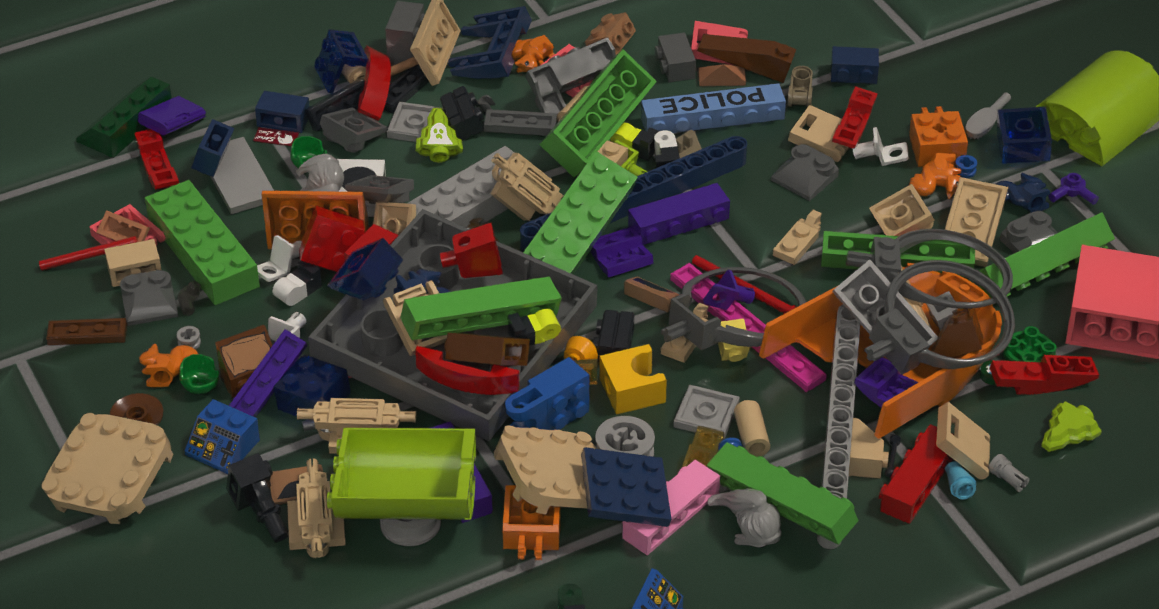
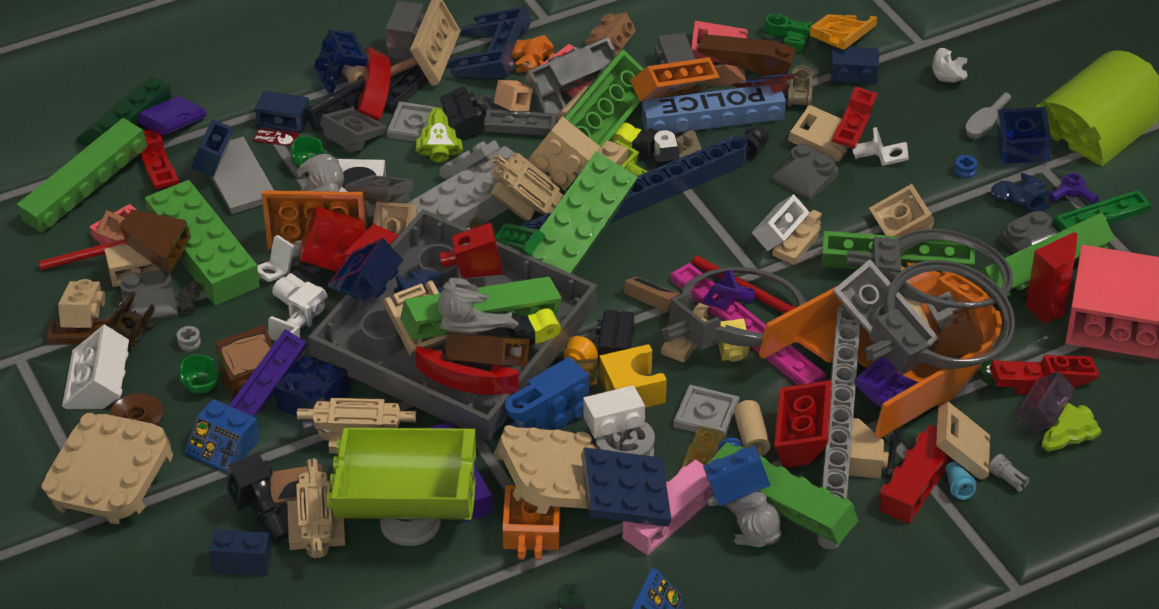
orange animal [139,344,198,387] -> none
dark purple slope [590,227,654,277] -> none
dark purple brick [628,183,730,245] -> none
orange hinge [909,106,968,167] -> none
orange animal [909,153,961,199] -> none
tan tile [945,177,1008,267] -> none
green tile [1003,326,1057,362] -> none
none -> bright green brick [17,118,148,233]
none -> tan brick [58,279,105,328]
none -> white slope [62,324,129,409]
none -> dark brown piece [101,291,155,347]
none -> reddish brown slope [121,209,191,274]
none -> dark blue brick [209,529,272,576]
none -> white brick [288,282,327,327]
none -> light grey hair [438,278,519,334]
none -> light grey hinge [439,140,500,180]
none -> light nougat brick [494,80,533,111]
none -> green tile [495,223,546,255]
none -> tan piece [528,116,600,191]
none -> white brick [583,385,645,438]
none -> orange brick [630,57,720,101]
none -> blue slope [703,446,771,506]
none -> clear red piece [732,73,797,93]
none -> black wheel [742,125,769,158]
none -> white brick [752,194,810,251]
none -> green piece [764,14,812,54]
none -> red slope [774,380,833,468]
none -> light orange wing [810,14,877,50]
none -> white hair [932,48,967,83]
none -> brick [1016,371,1076,433]
none -> red slope [1026,232,1078,324]
none -> green tile [1053,190,1152,231]

